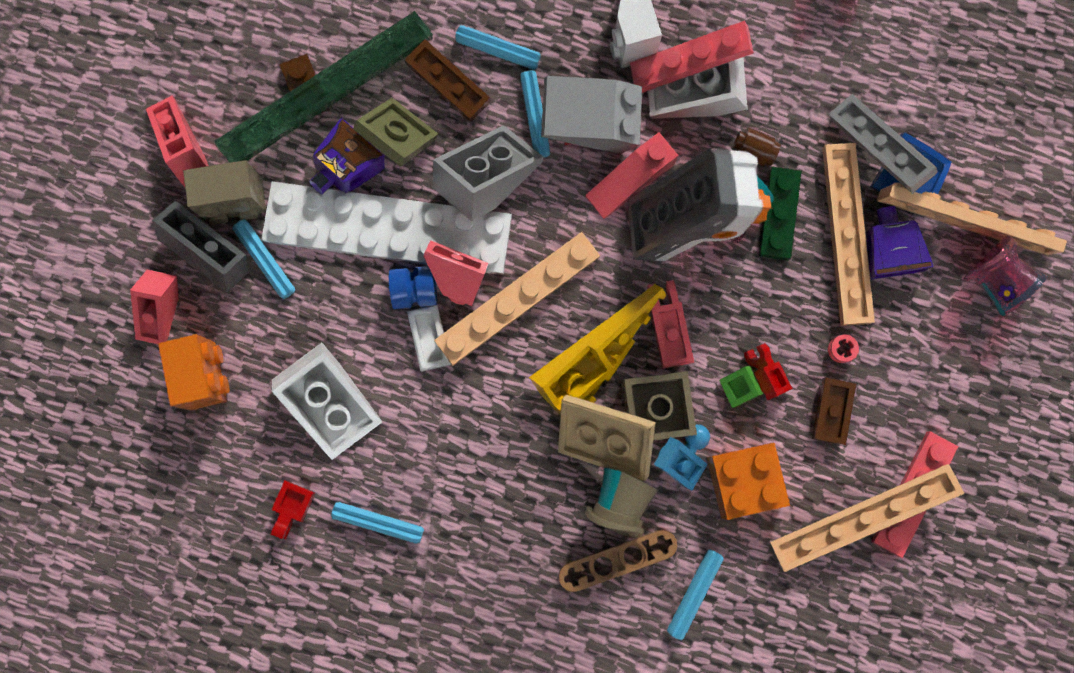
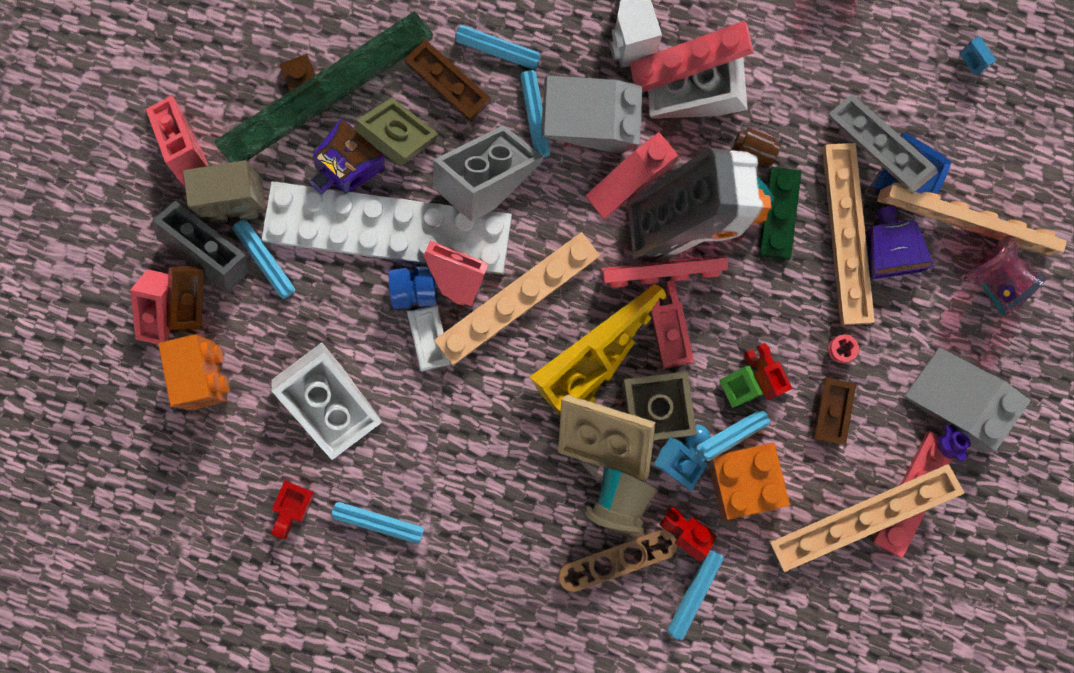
none -> reddish brown plate [167,265,204,330]
none -> coral plate [601,255,728,287]
none -> red plate [659,507,717,563]
none -> medium azure axle [696,410,770,461]
none -> light grey slope [904,347,1031,453]
none -> dark purple plate [937,425,971,462]
none -> dark azure tile [959,36,997,76]

